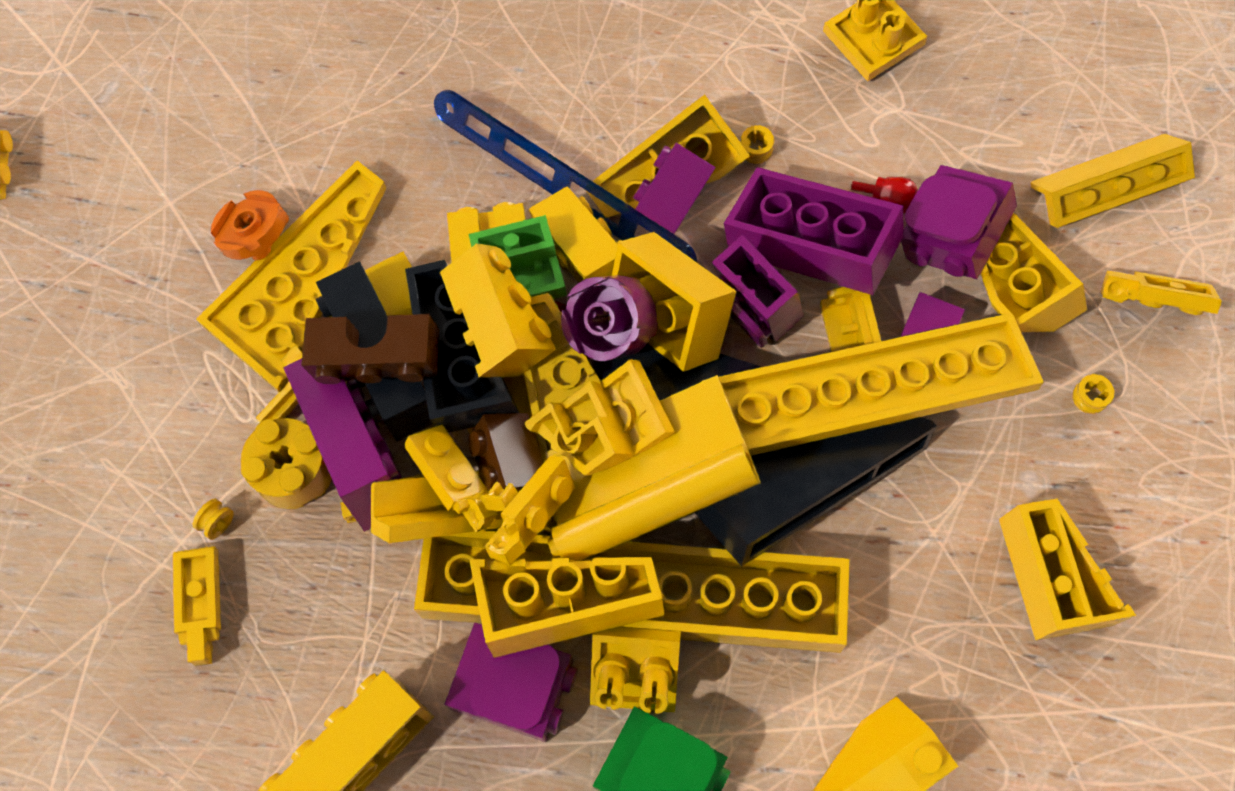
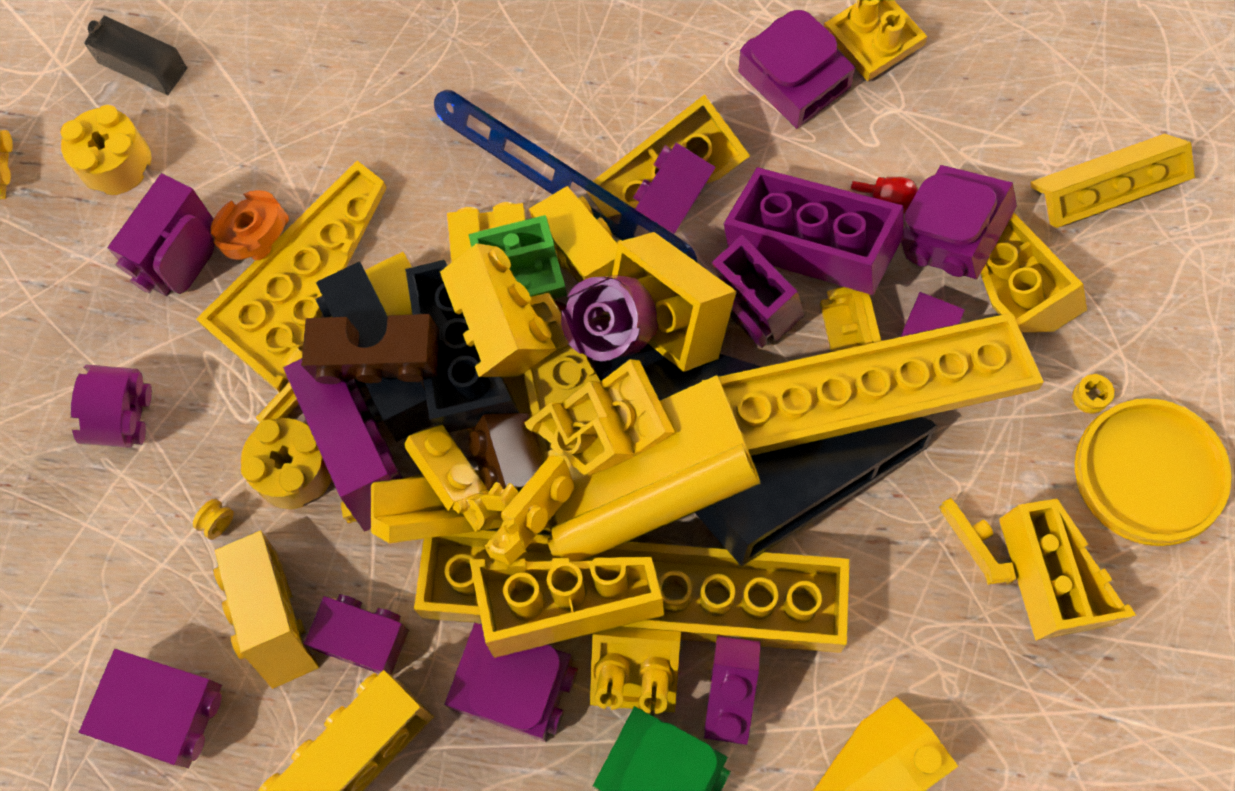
yellow hinge [173,546,221,666] -> none
yellow bush [741,125,774,164] -> none
yellow hinge [1100,270,1222,315] -> none
none -> yellow brick [60,105,152,195]
none -> magenta brick [71,364,152,448]
none -> magenta brick [78,648,222,768]
none -> clear smoke brick [84,15,187,96]
none -> magenta brick [107,173,215,296]
none -> yellow wedge [213,530,319,689]
none -> magenta brick [304,594,409,675]
none -> magenta brick [704,635,760,745]
none -> magenta brick [738,10,856,129]
none -> yellow piece [939,497,1016,585]
none -> yellow brick [1074,399,1232,546]

